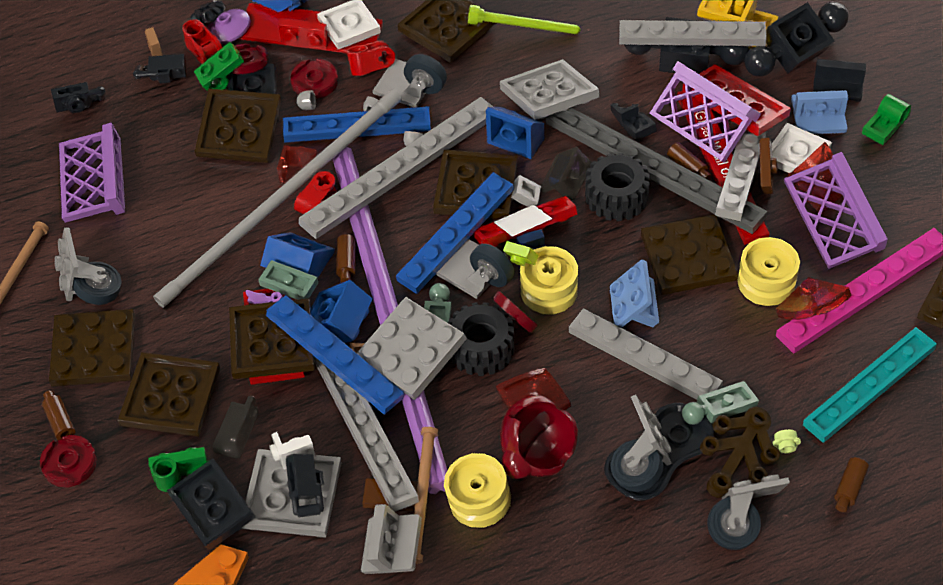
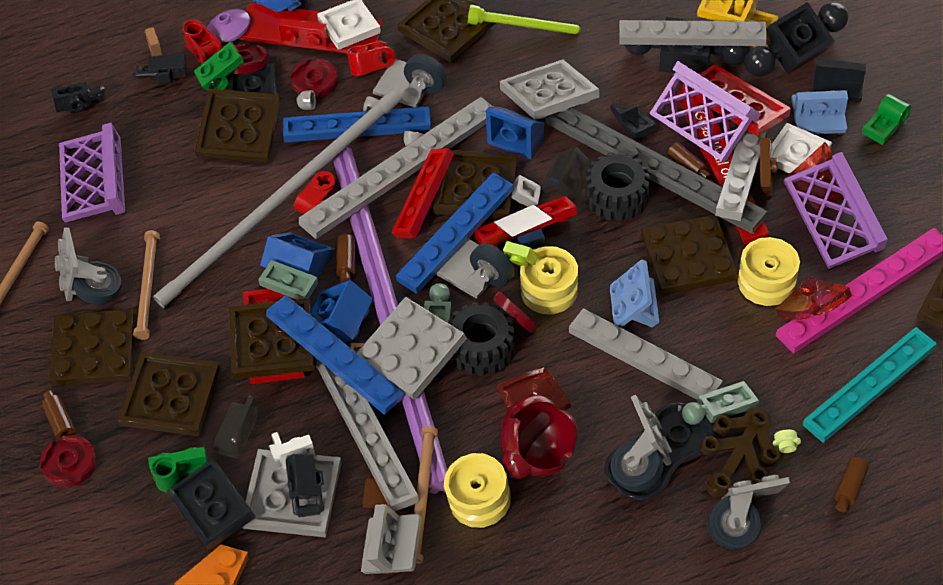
black gear [190,0,226,25] -> none
medium lavender piece [246,290,283,304] -> none
clear red bracket [277,145,318,184] -> none
none -> medium nougat bar [133,230,160,340]
none -> red plate [392,148,454,238]

